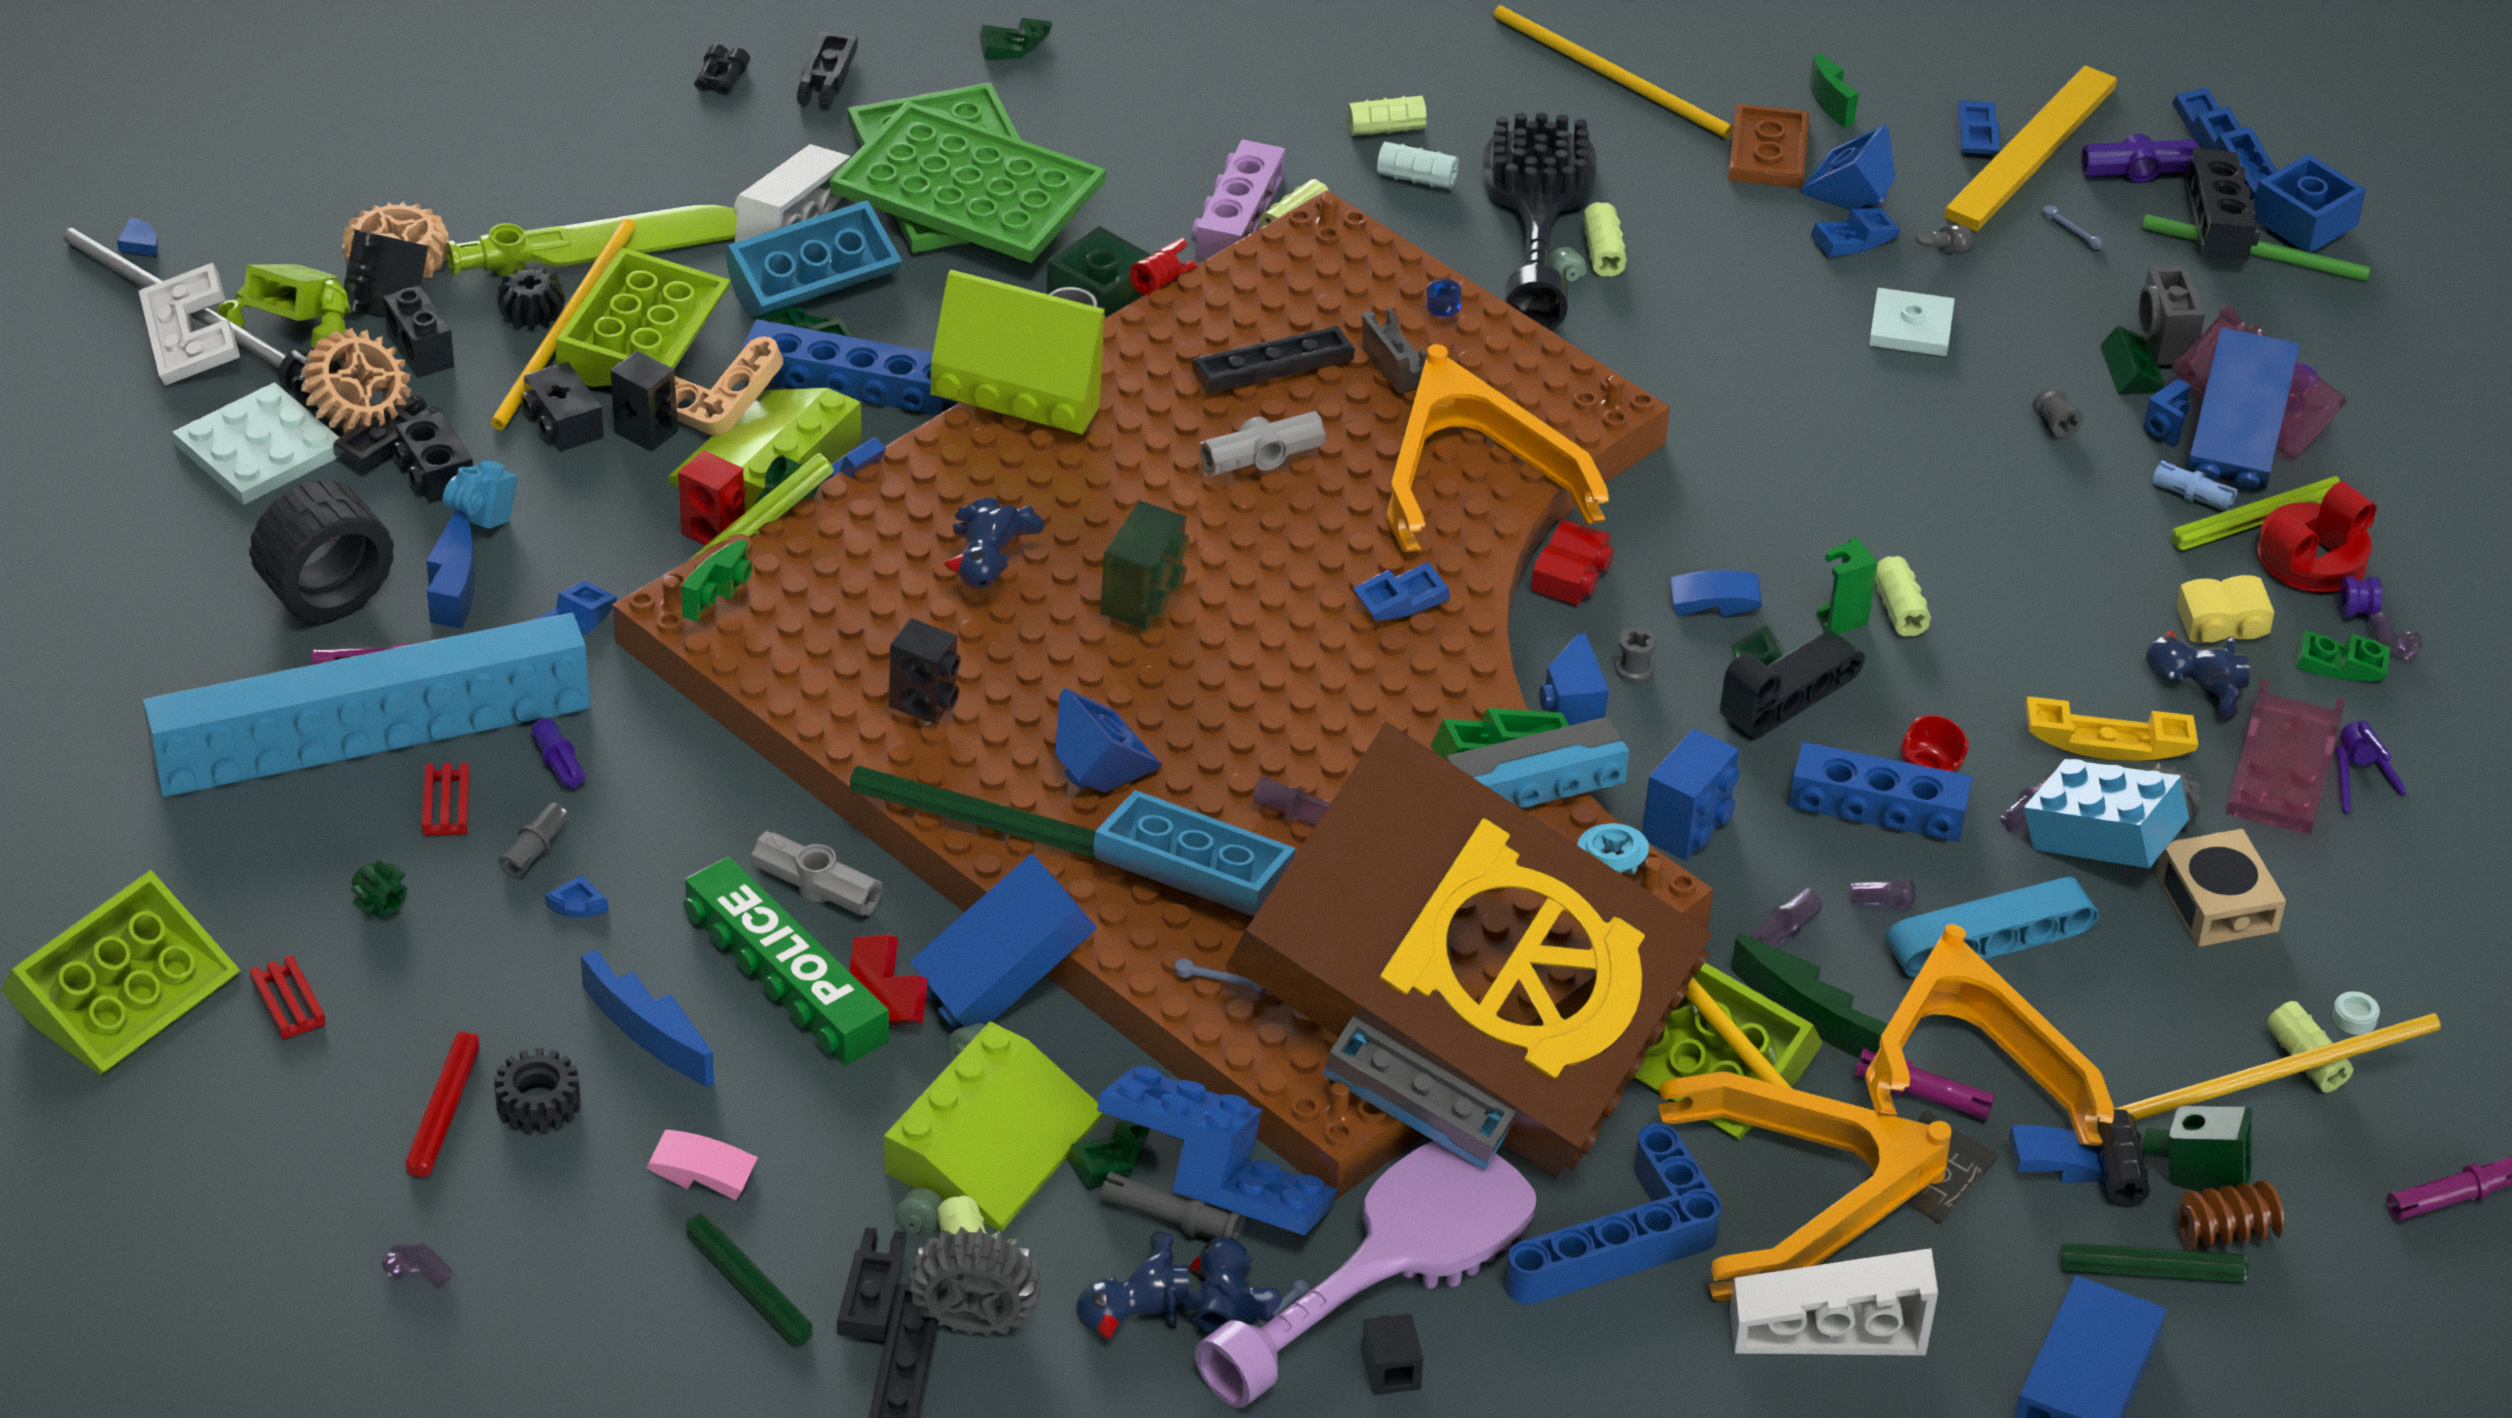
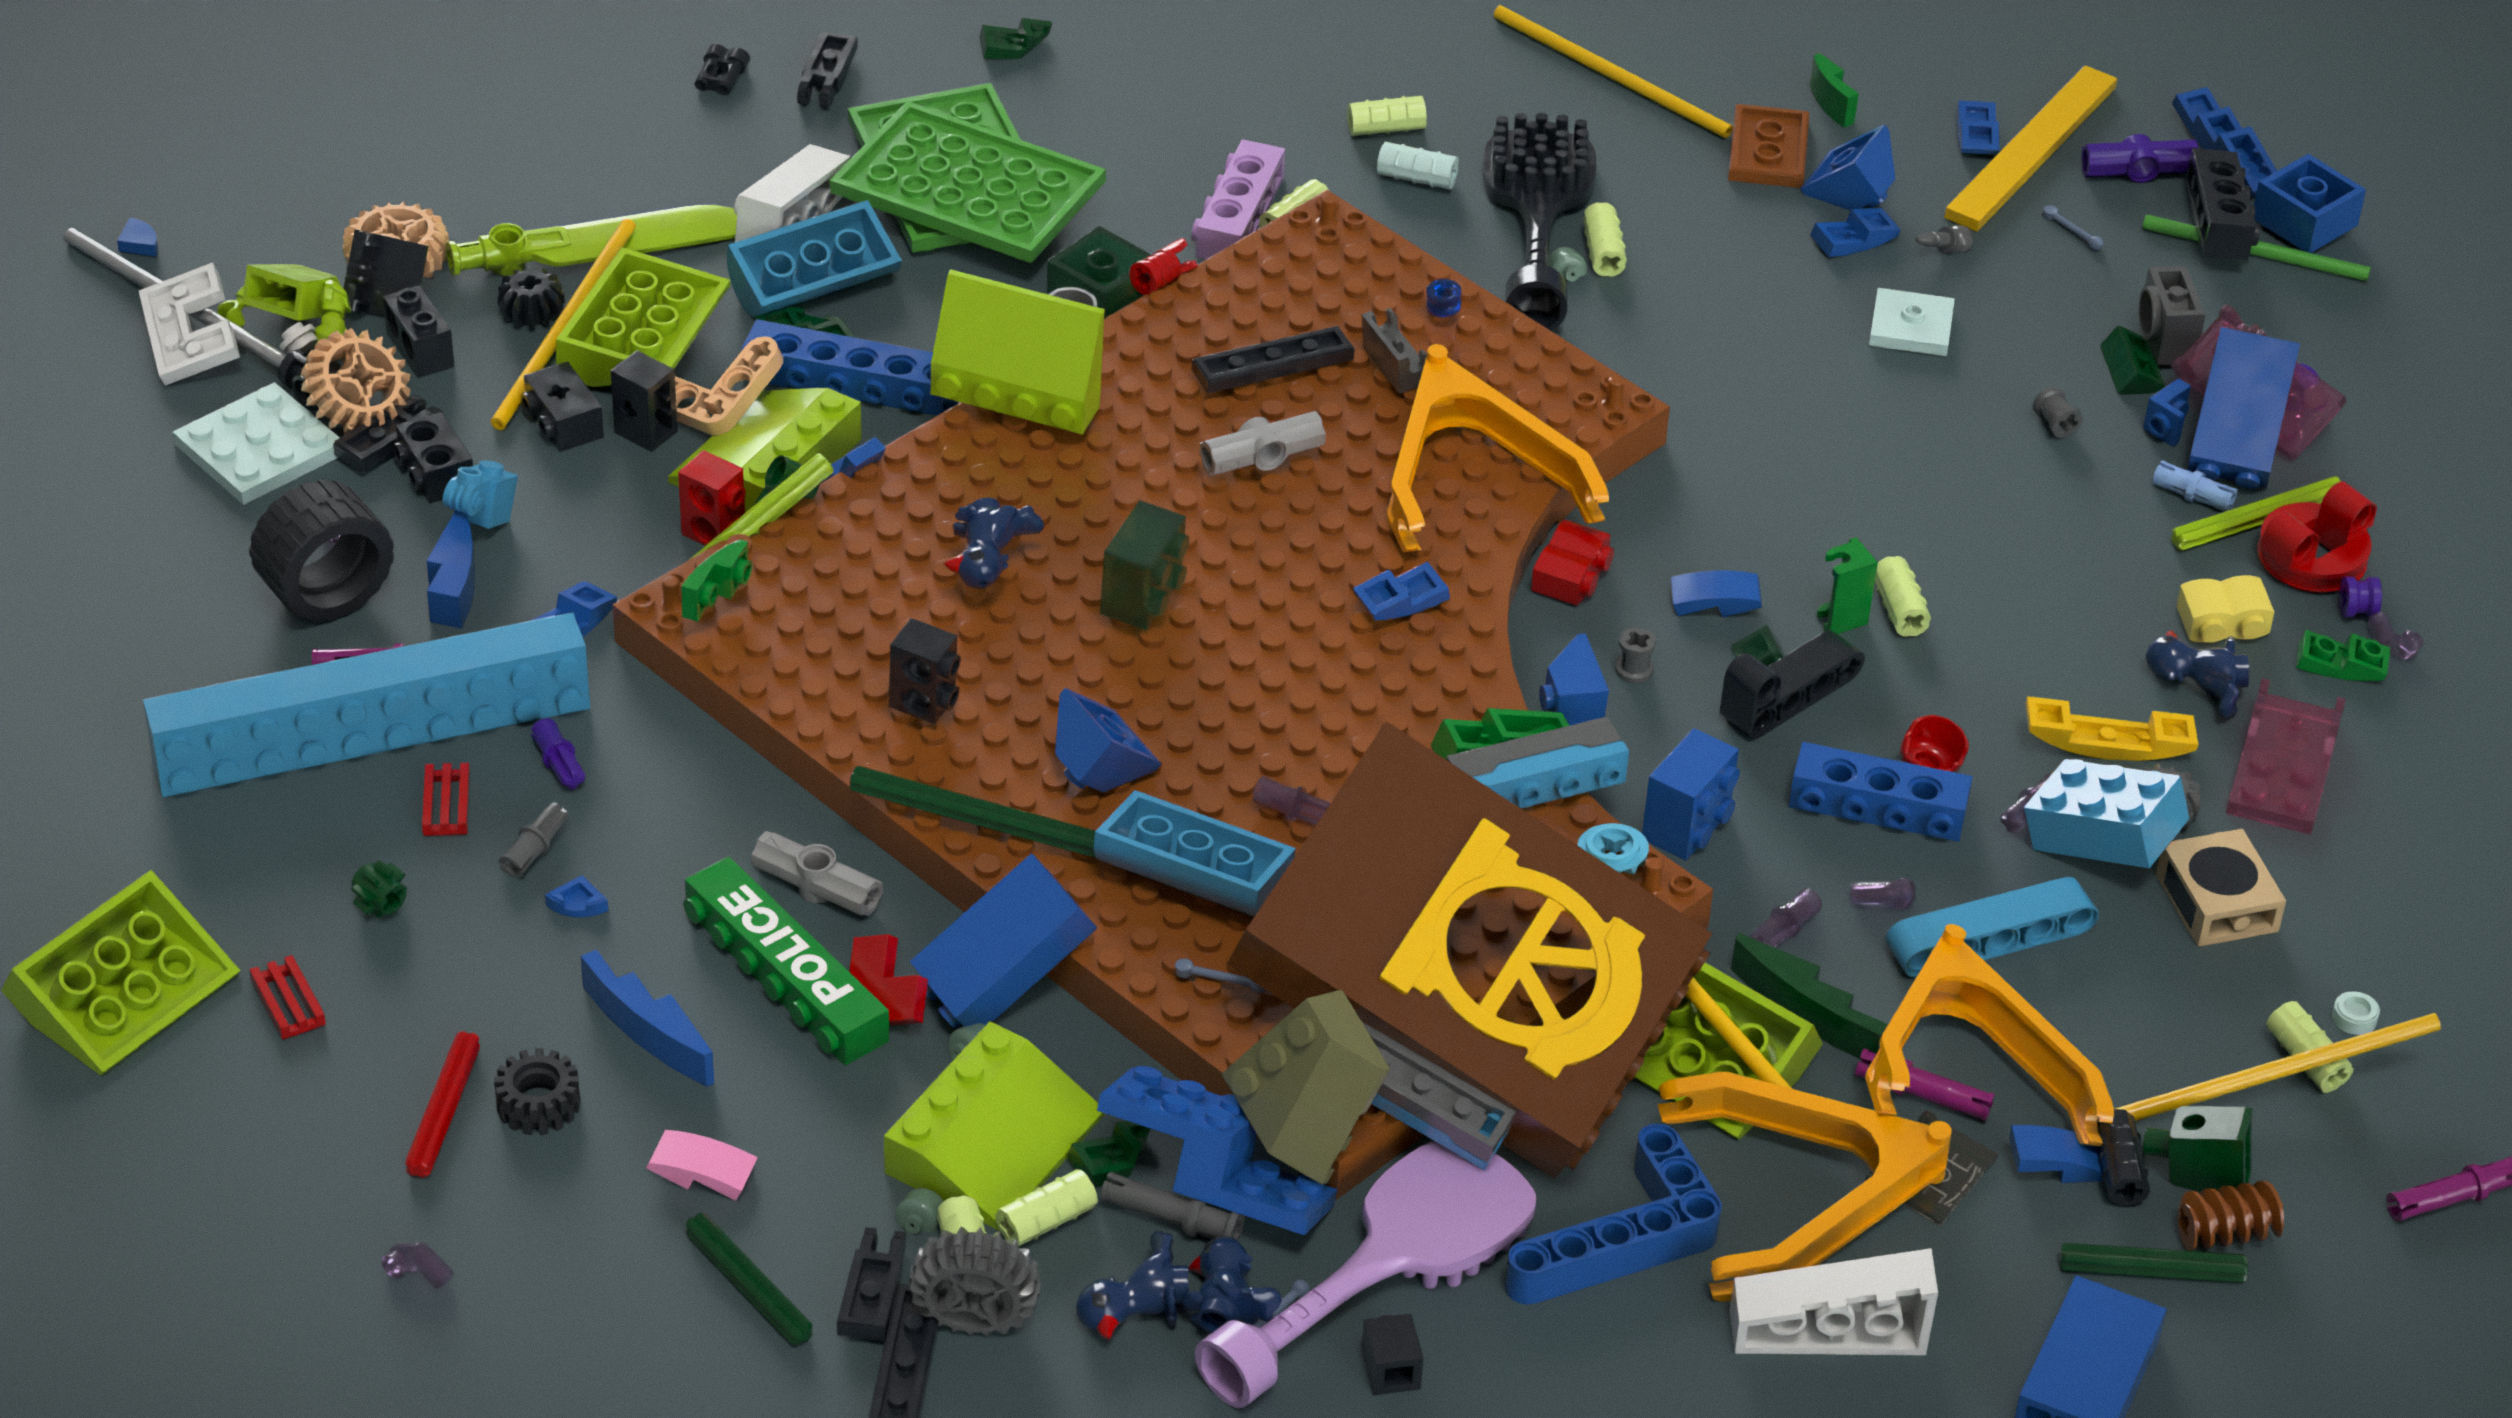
dark purple plant [2334,720,2407,814] -> none
none -> white plate [279,322,318,353]
none -> yellowish green axle [995,1169,1098,1247]
none -> olive wedge [1222,990,1390,1185]

